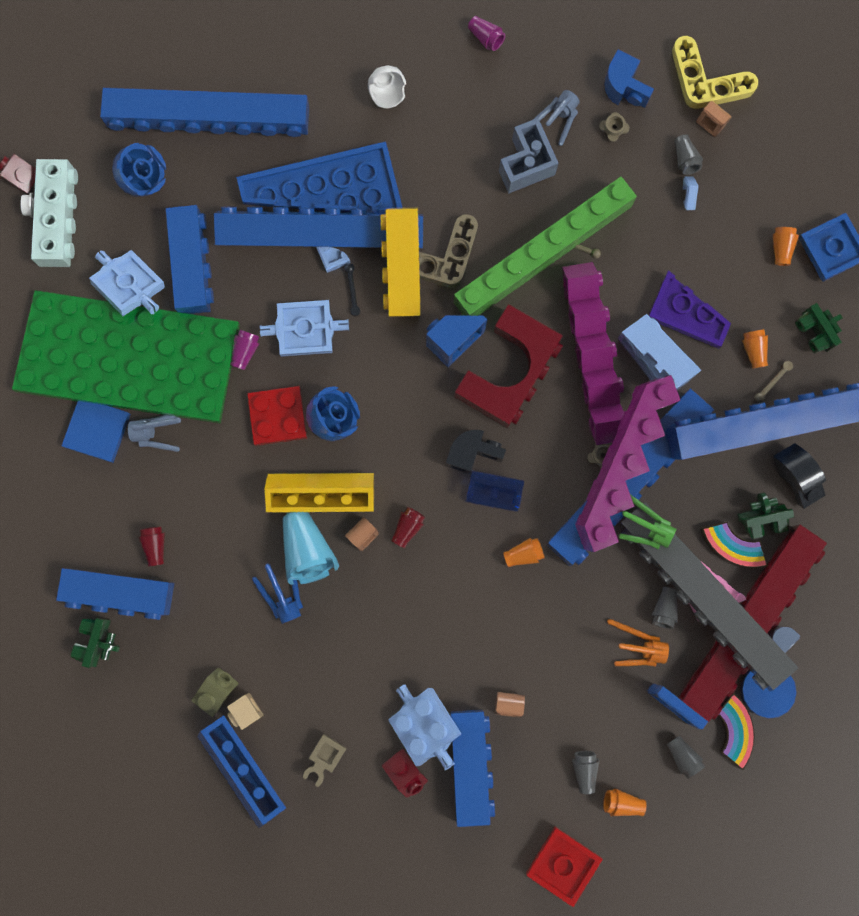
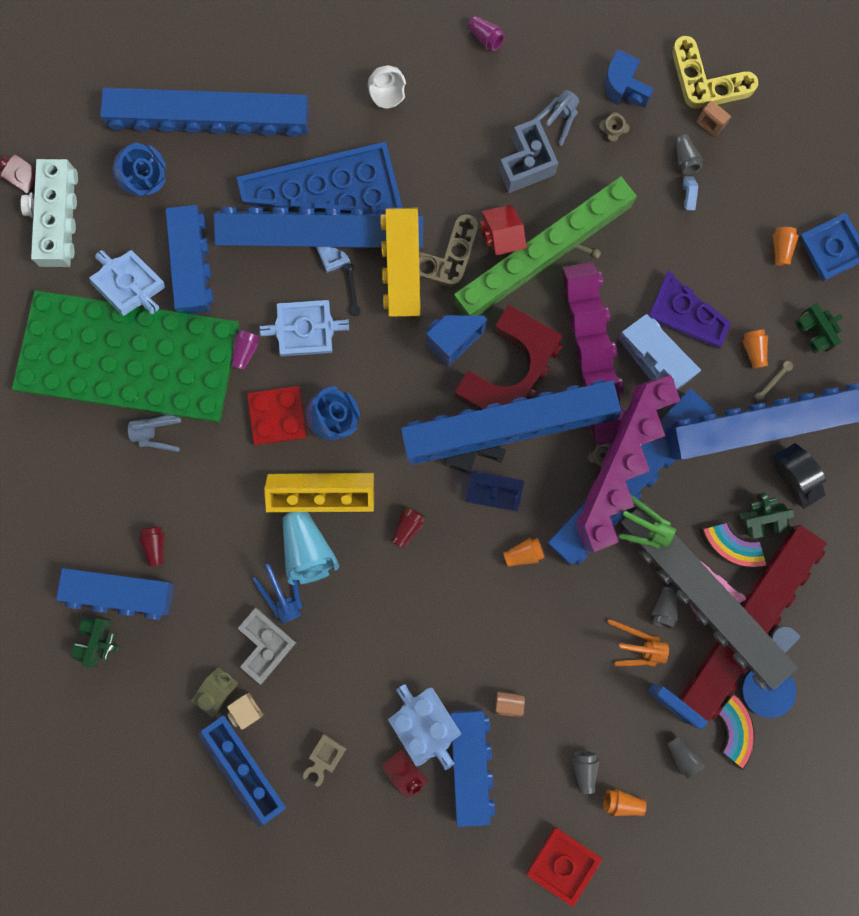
blue tile [62,401,131,463] -> none
nougat brick [345,517,379,551] -> none
none -> light grey plate [238,608,297,685]
none -> blue brick [401,380,621,466]
none -> red brick [479,205,526,255]

